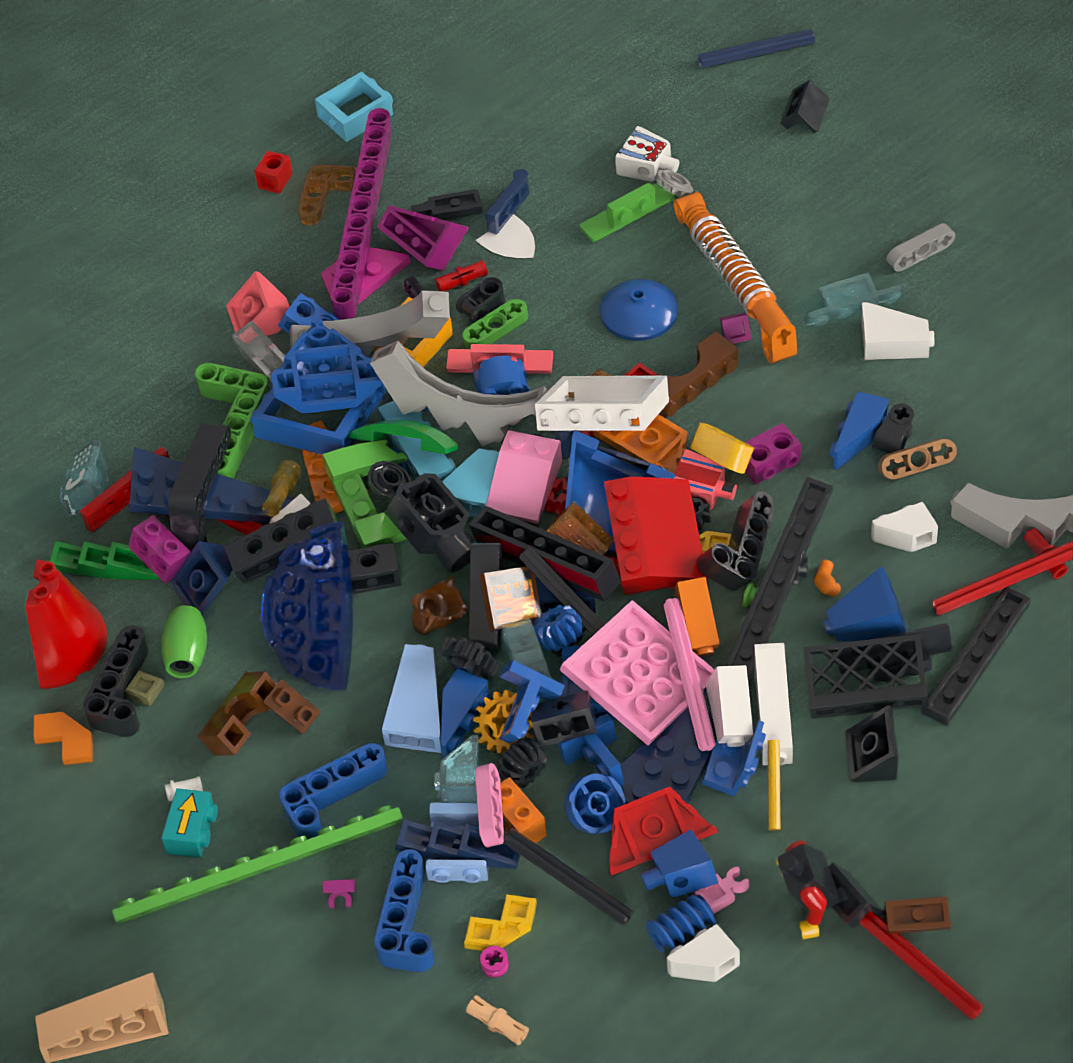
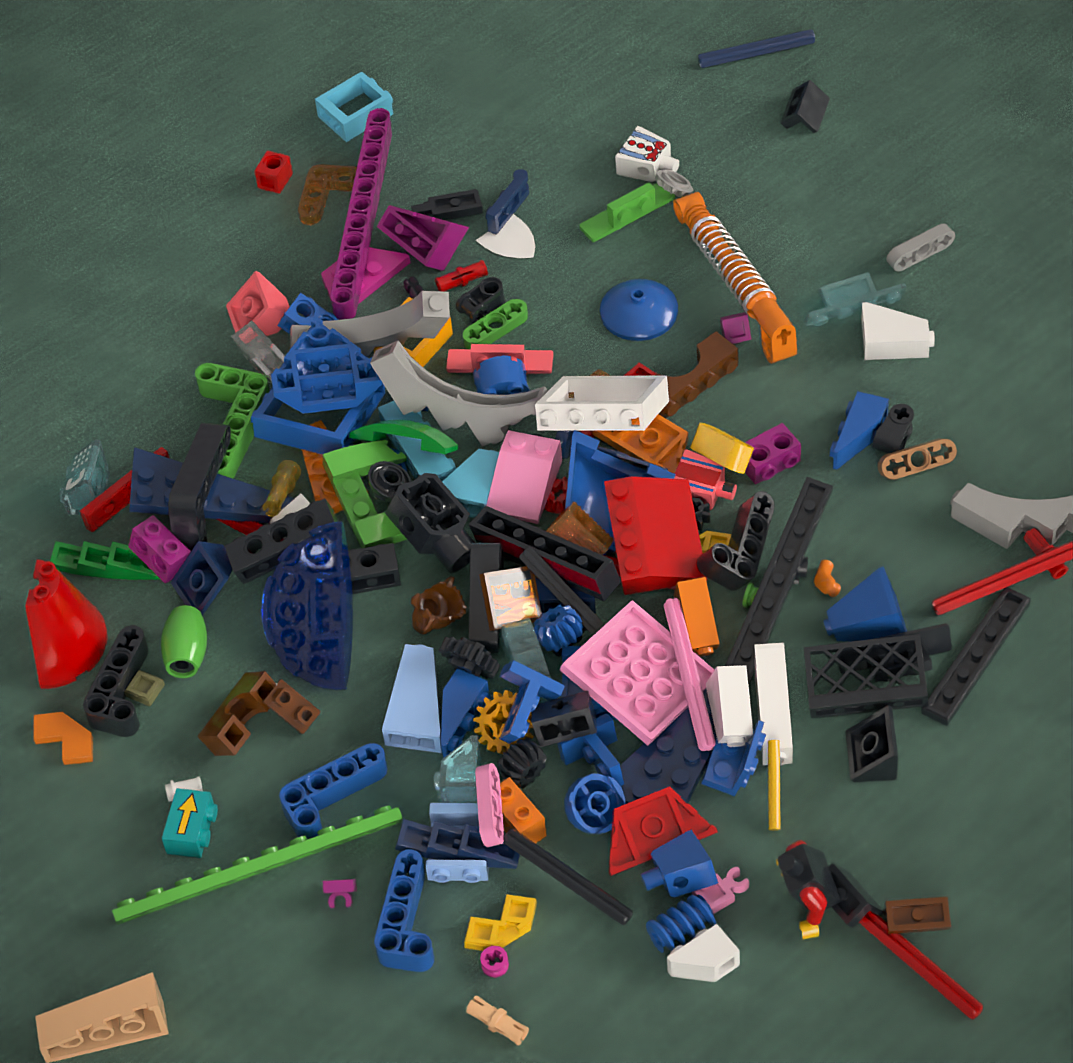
white slope [871,502,938,552] -> none

